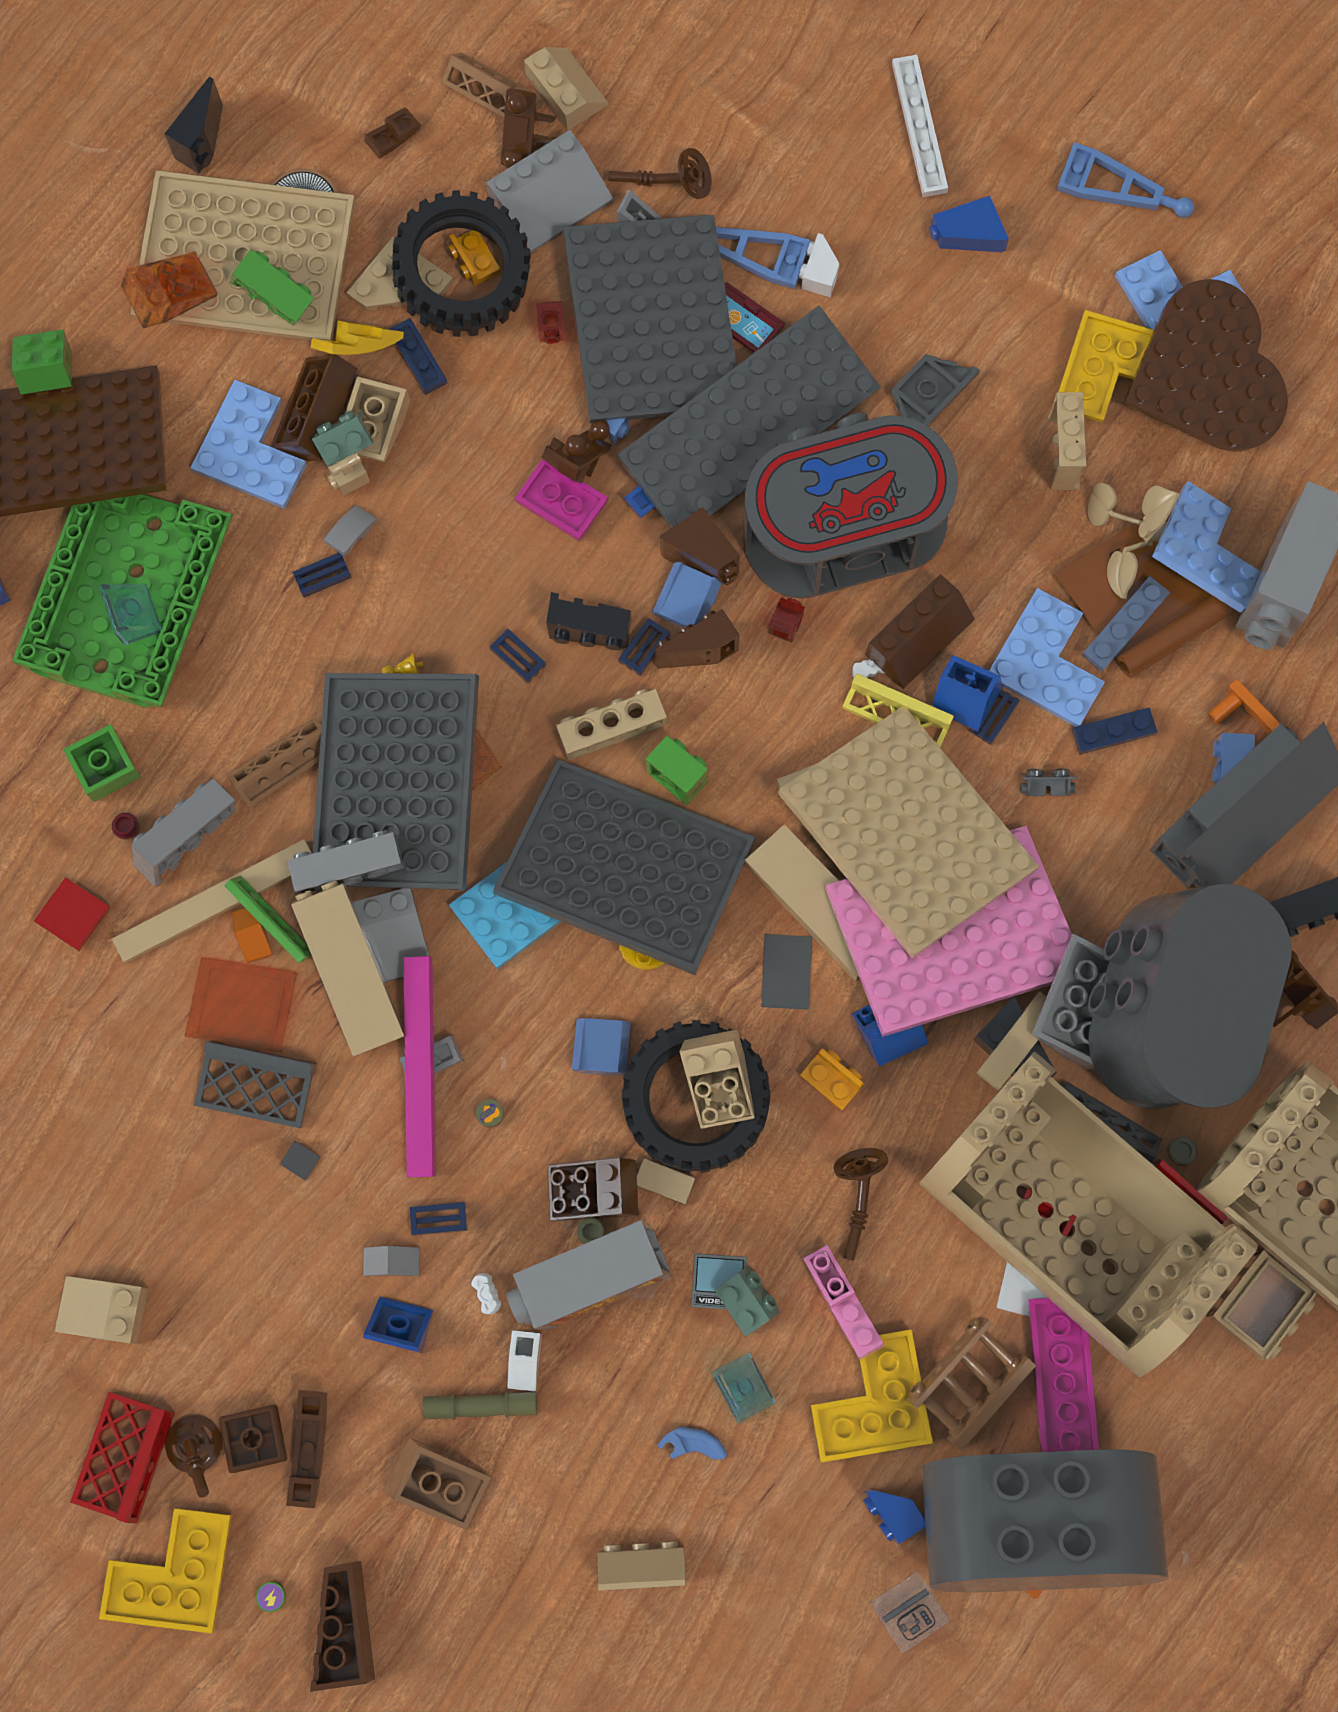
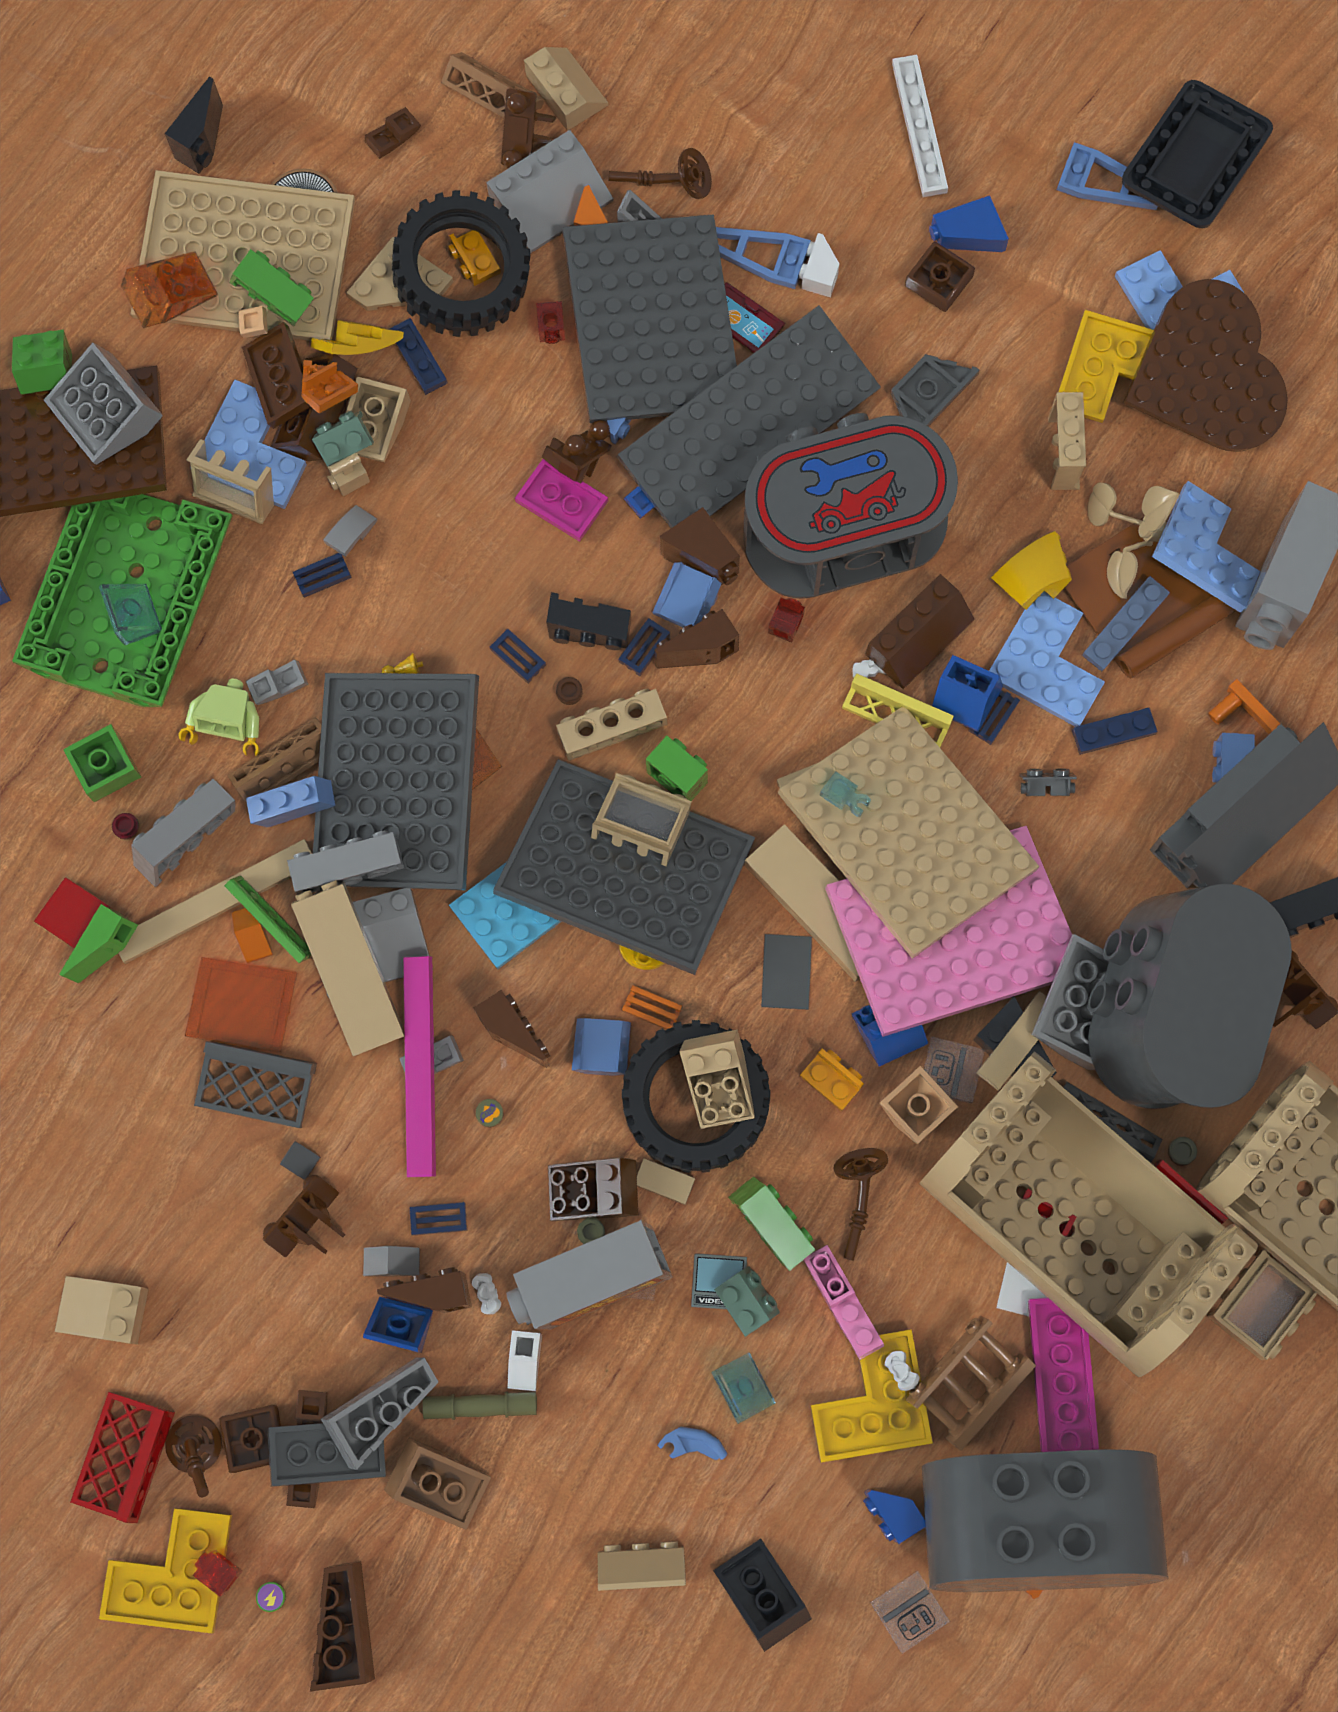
none -> light grey slope [44,342,163,465]
none -> bright green slope [59,904,138,983]
none -> yellowish green torso [178,678,260,756]
none -> tan window [186,439,274,524]
none -> clear red brick [192,1550,242,1597]
none -> light nougat plate [239,306,268,338]
none -> reddish brown plate [242,322,311,429]
none -> light grey slope [246,660,308,705]
none -> medium blue brick [246,776,335,827]
none -> reddish brown piece [263,1175,346,1257]
none -> dark grey plate [268,1423,386,1487]
none -> orange slope [302,360,358,414]
none -> light grey wedge [321,1357,438,1470]
none -> reddish brown slope [377,1267,472,1313]
none -> reddish brown slope [474,990,550,1068]
none -> reddish brown tile [556,677,583,705]
none -> orange slope [574,185,608,226]
none -> window [591,773,692,866]
none -> orange tile [622,985,683,1030]
none -> black slope [713,1538,812,1652]
none -> bright green wedge [728,1177,815,1271]
none -> clear light blue plate [820,771,871,817]
none -> light nougat slope [880,1066,958,1144]
none -> white piece [885,1351,920,1391]
none -> reddish brown brick [905,242,975,312]
none -> clear tile [924,1037,985,1104]
none -> yellow slope [991,531,1072,610]
none -> black wedge [1122,80,1273,228]

